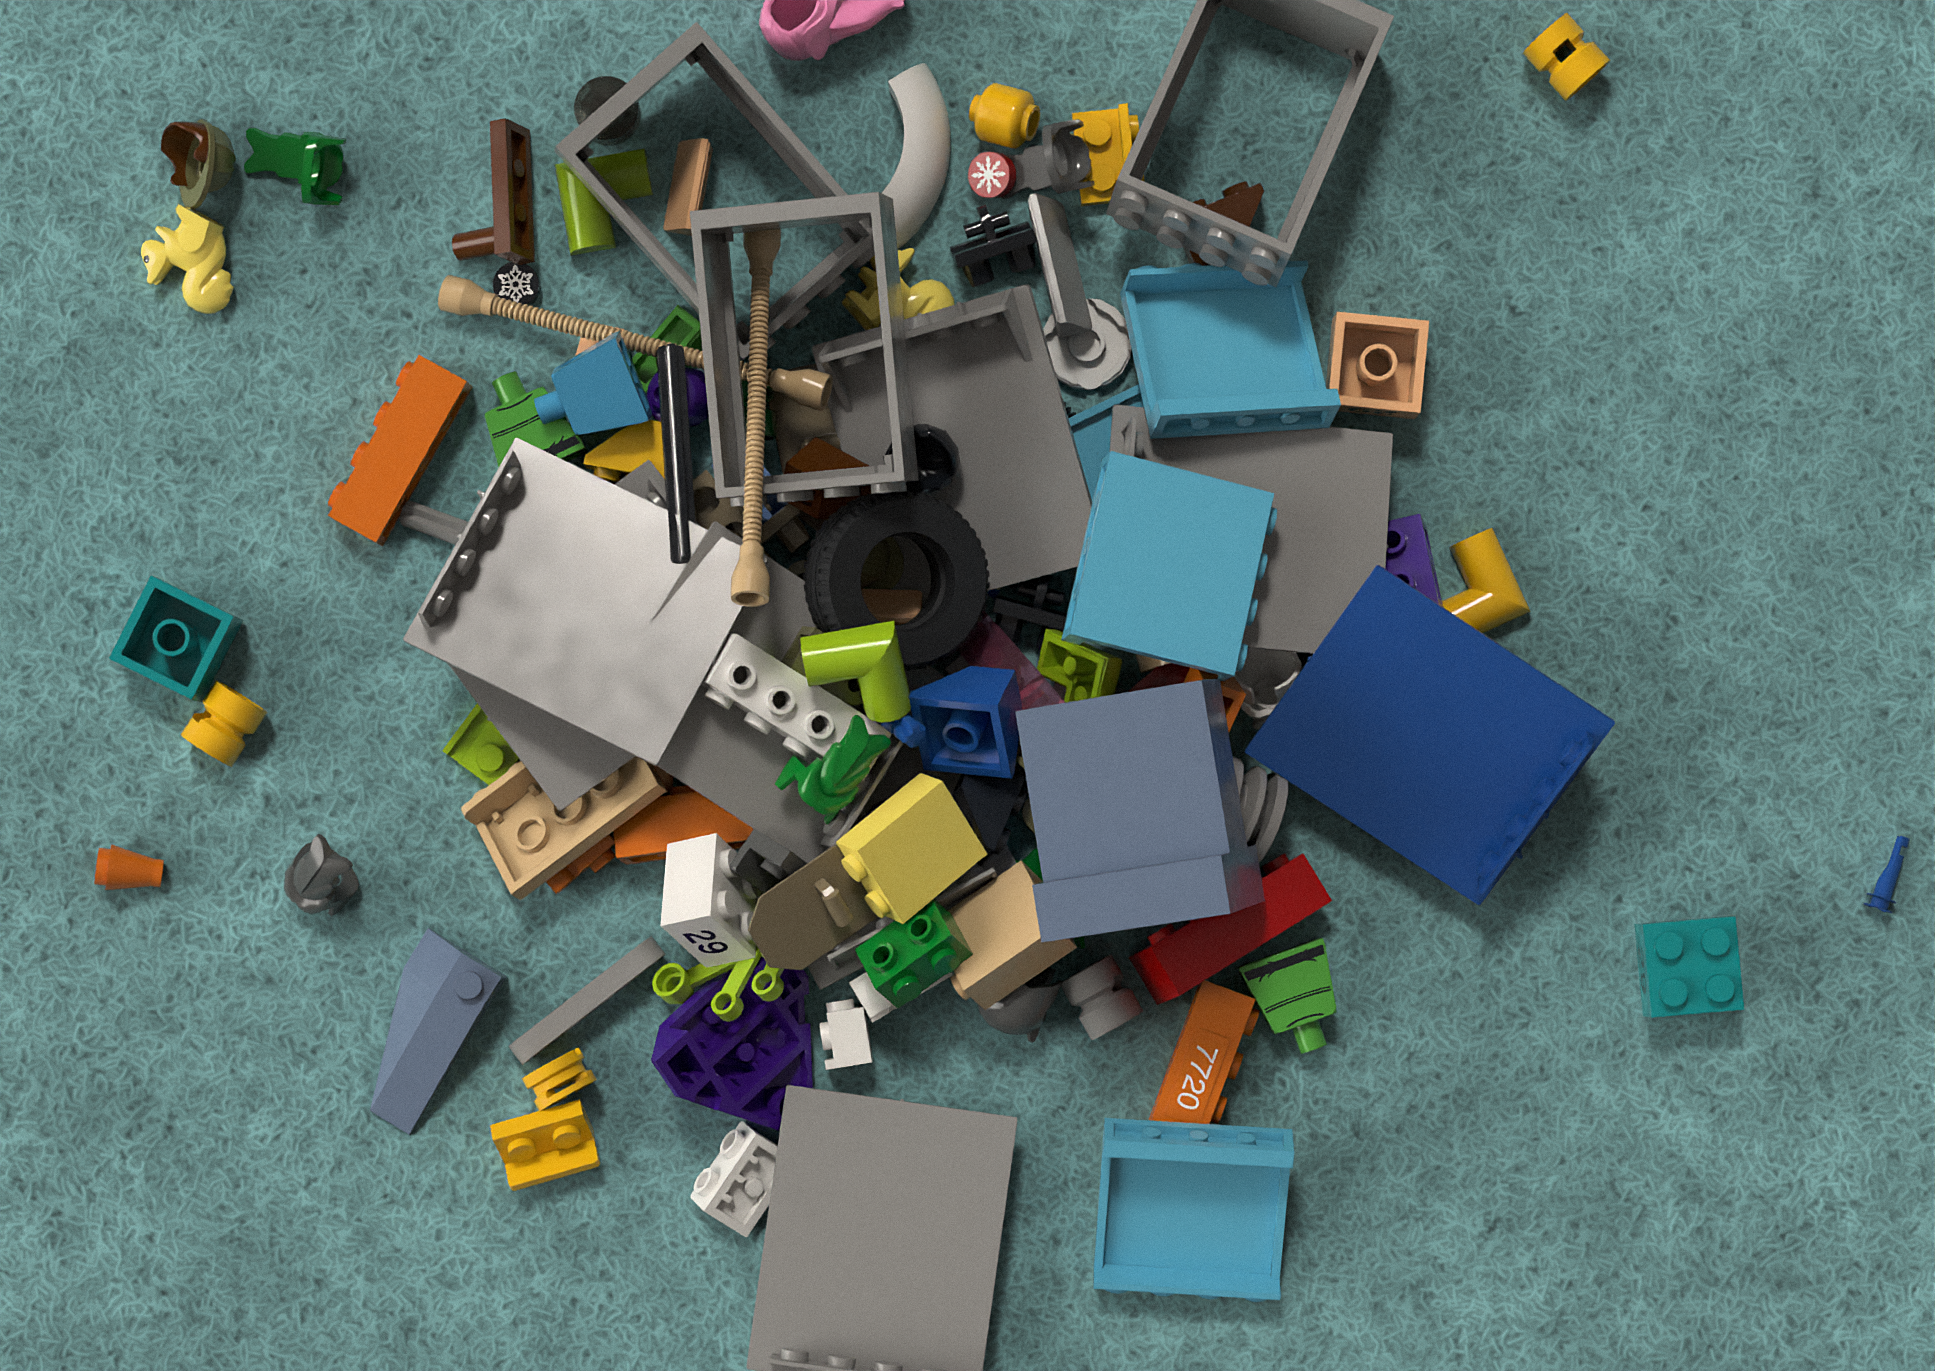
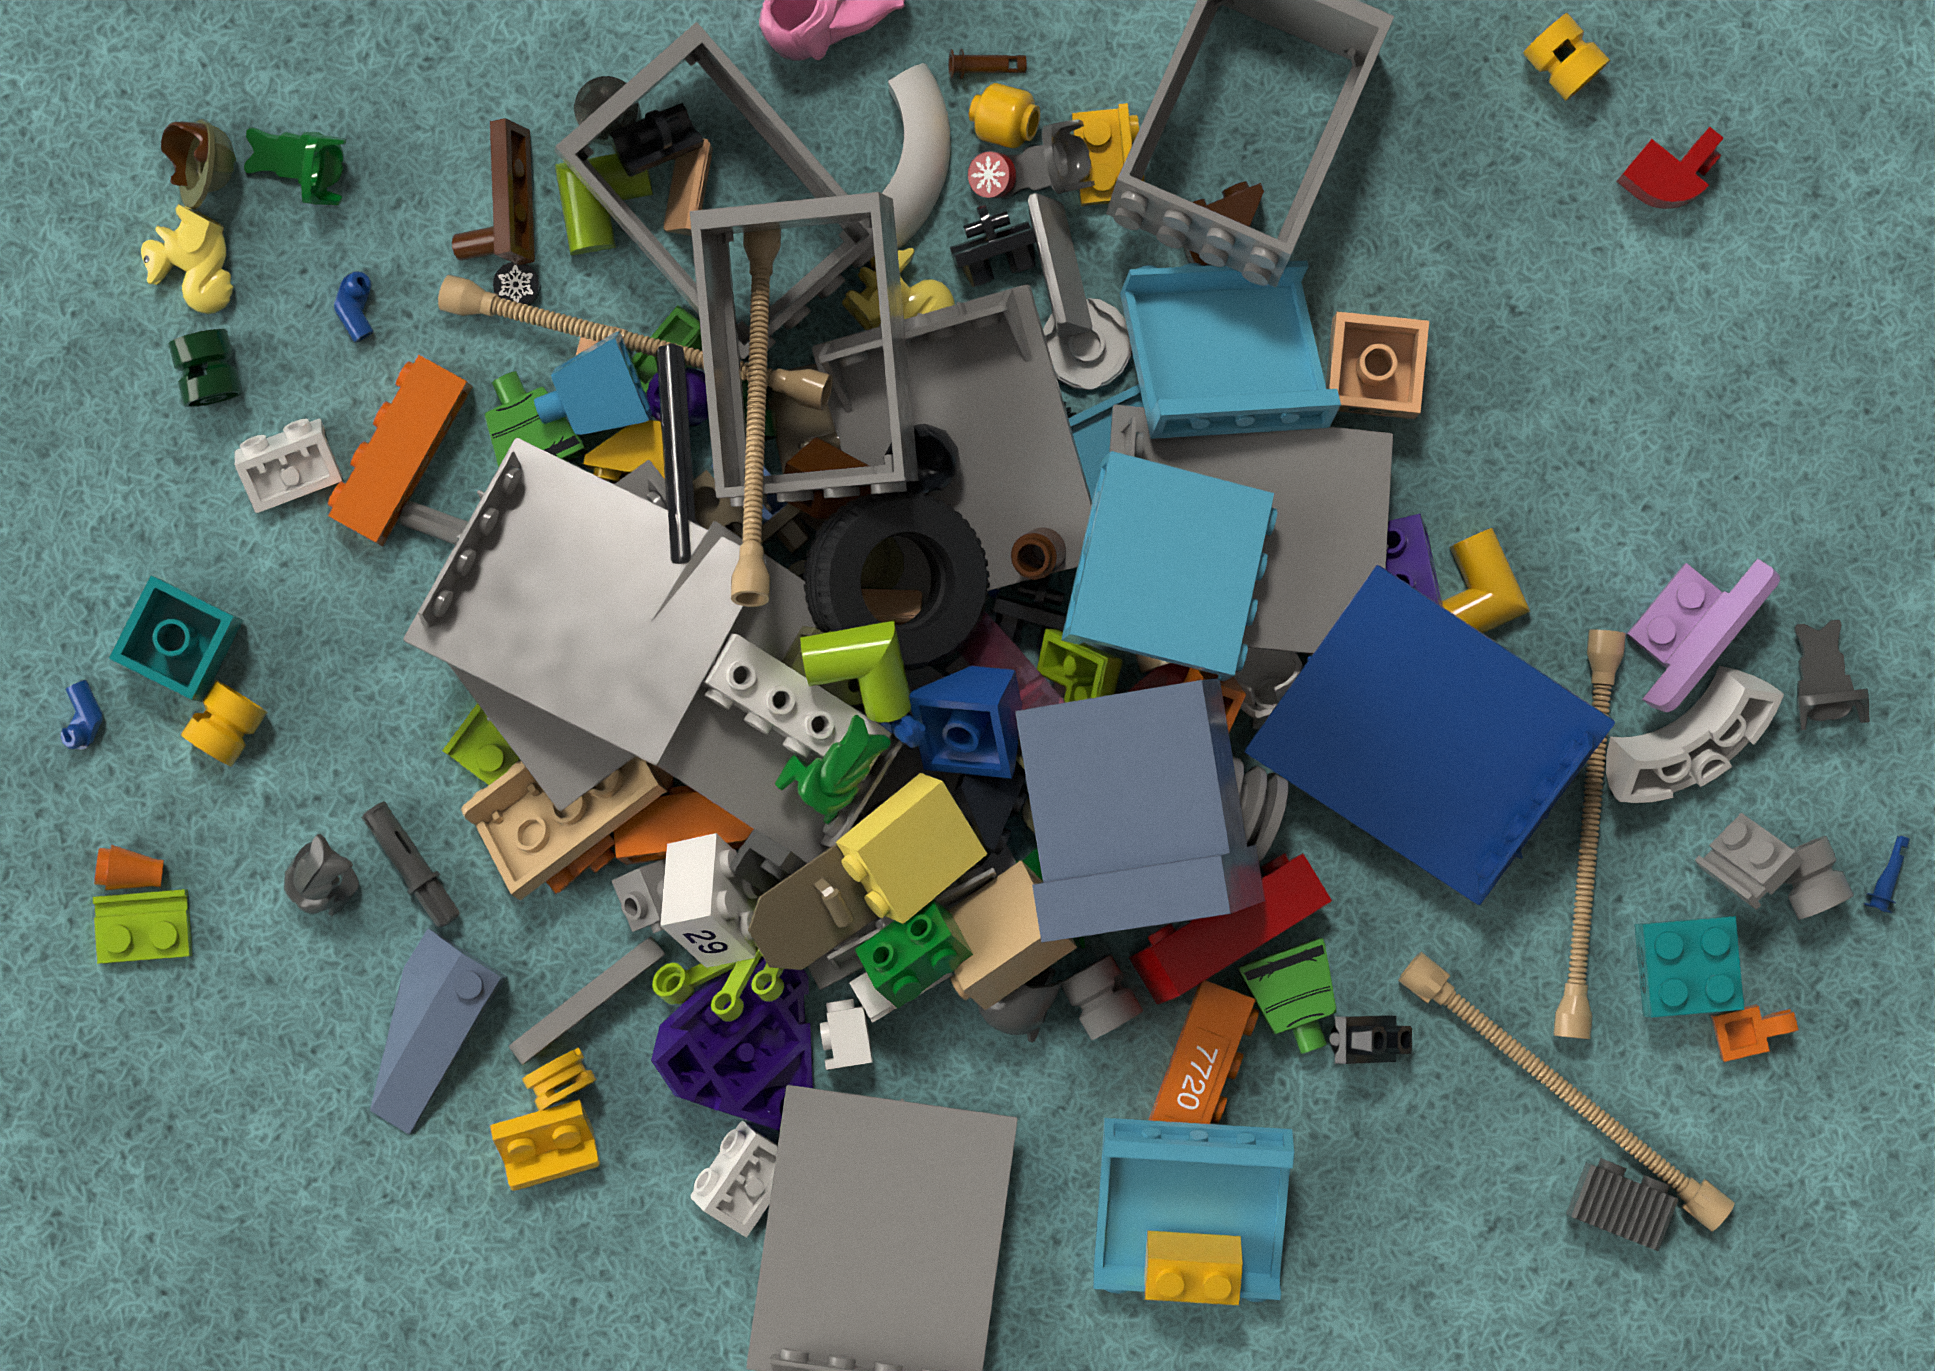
none -> blue arm [61,680,103,750]
none -> lime plate [93,889,192,964]
none -> dark green wheel [168,329,243,407]
none -> white bracket [235,419,342,513]
none -> blue arm [334,271,374,343]
none -> dark grey axle [361,801,459,928]
none -> black hips [608,102,704,177]
none -> light grey brick [612,858,666,934]
none -> reddish brown piece [948,49,1027,79]
none -> reddish brown brick [1011,527,1066,580]
none -> yellow brick [1144,1231,1243,1305]
none -> black hips [1330,1015,1412,1064]
none -> tan hose [1398,952,1735,1232]
none -> tan hose [1553,630,1626,1039]
none -> dark grey brick [1566,1158,1678,1251]
none -> white brick [1606,666,1784,803]
none -> red brick [1616,127,1724,209]
none -> lavender plate [1626,558,1780,712]
none -> light grey plate [1695,813,1804,910]
none -> orange plate [1711,1004,1799,1062]
none -> light grey wheel [1784,836,1854,920]
none -> dark grey hair [1794,619,1870,730]

